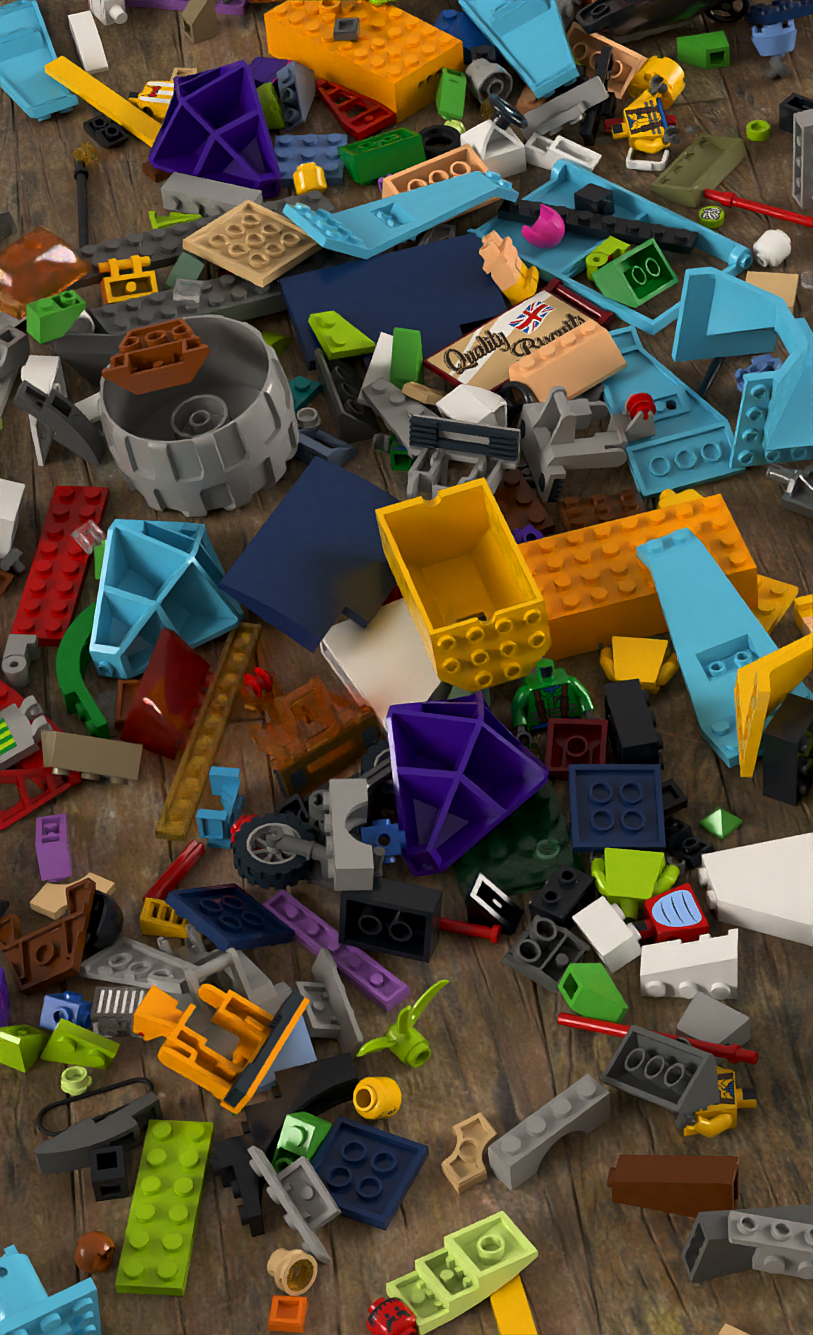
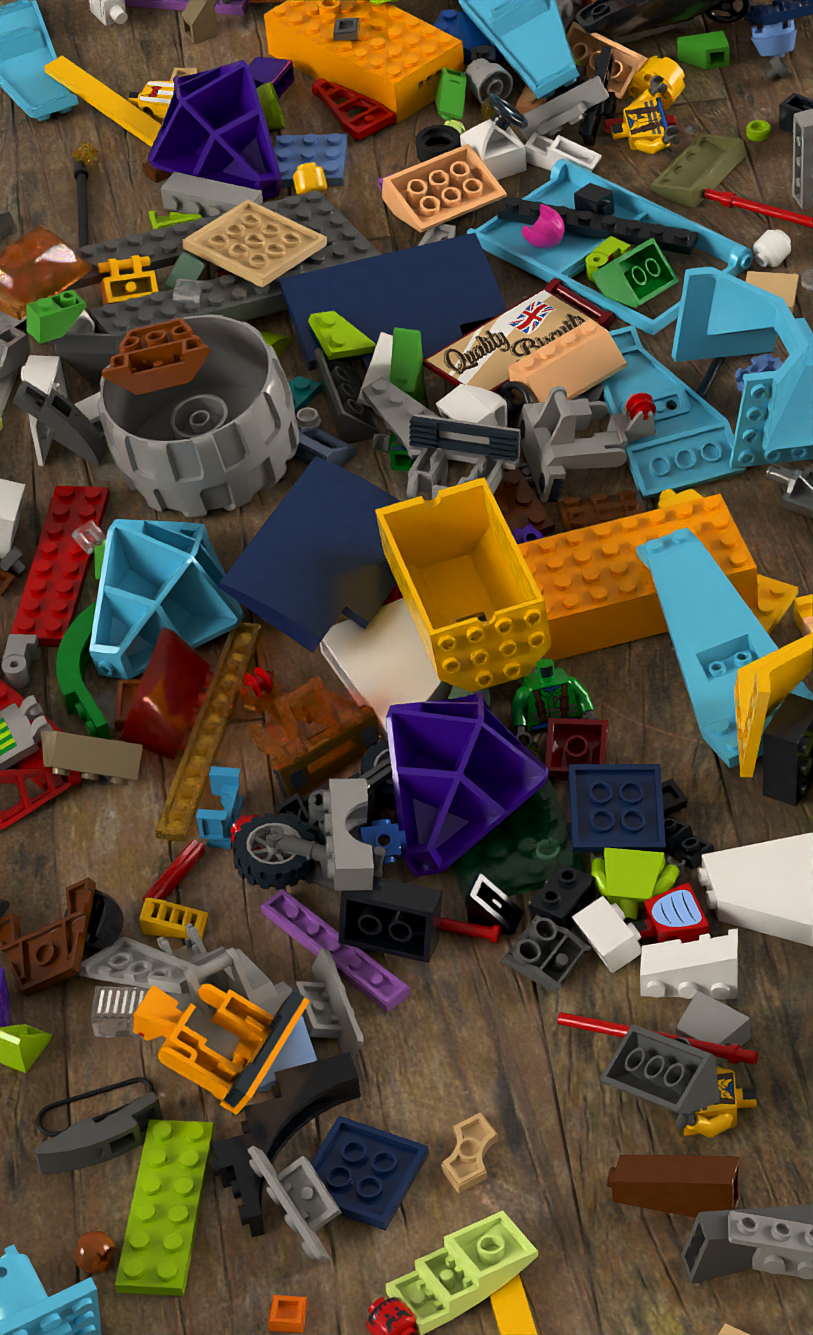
tan tile [30,872,116,920] -> none
medium lavender slope [35,813,72,882] -> none
blue brick [39,991,93,1030] -> none
lime wing [40,1018,120,1070] -> none
yellowish green plate [61,1066,92,1096] -> none
white slope [68,10,109,75] -> none
black slope [83,113,129,150] -> none
black brick [89,1145,129,1202] -> none
dark blue plate [165,883,295,952] -> none
tan piece [267,1248,317,1296] -> none
bright green slope [271,1111,332,1174] -> none
sand blue slope [276,61,316,133] -> none
medium azure wing [282,170,519,260] -> none
green slope [337,127,427,186] -> none
yellow head [353,1077,402,1120] -> none
lime plant [357,979,449,1068] -> none
tan tile [401,381,449,406] -> none
light nougat hips [479,230,540,306] -> none
light grey arch [488,1073,611,1191] -> none
bright green slope [557,963,629,1024] -> none
yellow torso [598,636,680,694] -> none
black brick [603,678,664,770] -> none
white piece [626,147,669,171] -> none
tile [699,206,724,229] -> none
bright green slope [699,806,742,840] -> none

